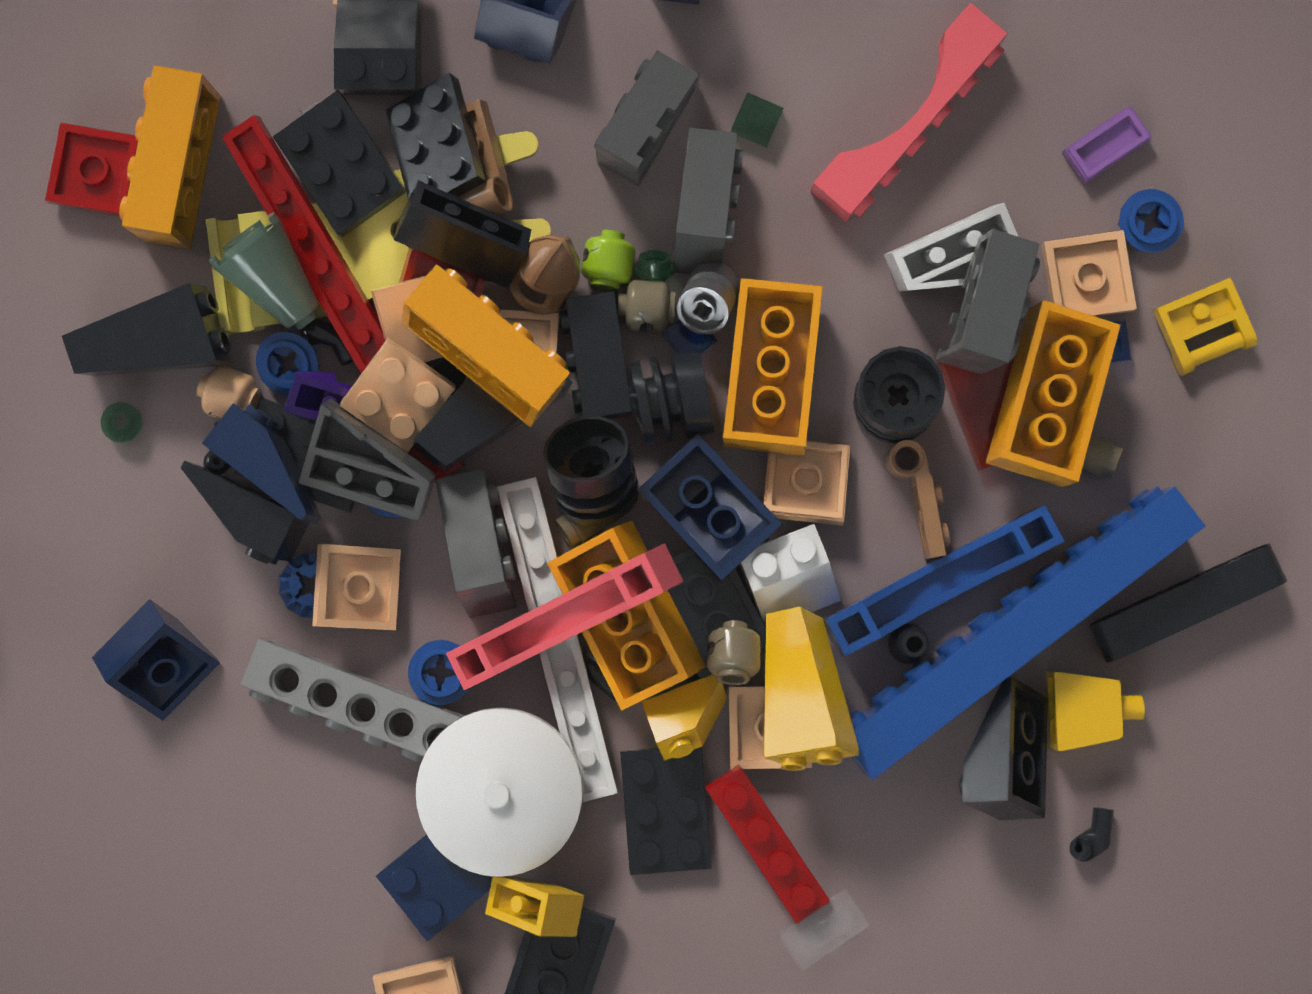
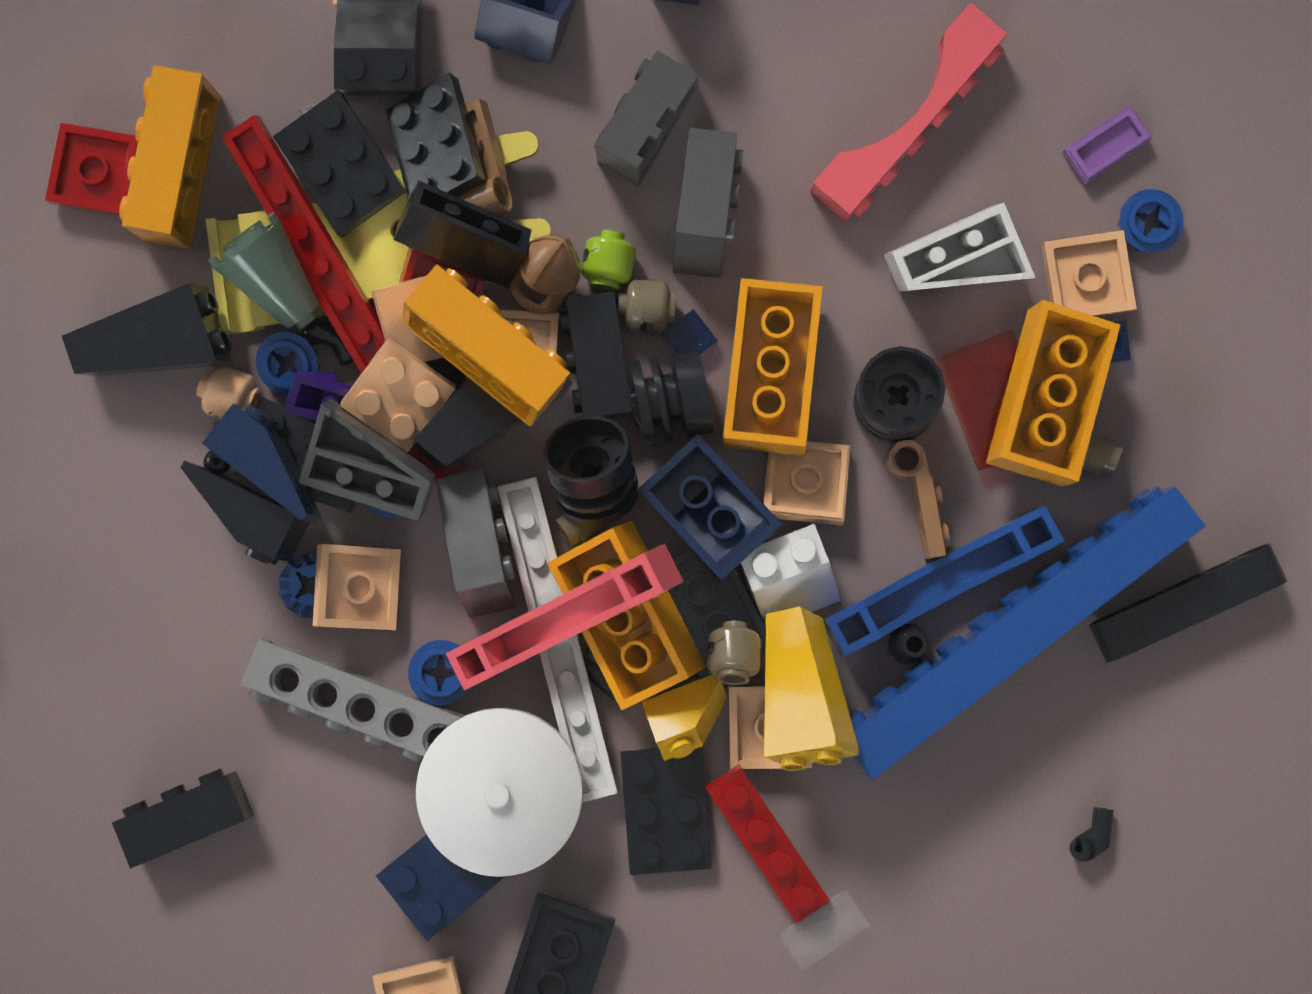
dark blue slope [92,599,220,721] -> none
clear green plate [101,402,142,443] -> none
yellow slope [485,876,585,936] -> none
clear green plate [635,250,675,282] -> none
flat silver wheel [677,262,740,334] -> none
clear green plate [731,92,784,148] -> none
dark grey wedge [935,229,1040,375] -> none
black slope [959,676,1048,820] -> none
yellow torso [1046,671,1145,751] -> none
yellow plate [1153,277,1258,376] -> none
none -> black brick [112,768,254,869]

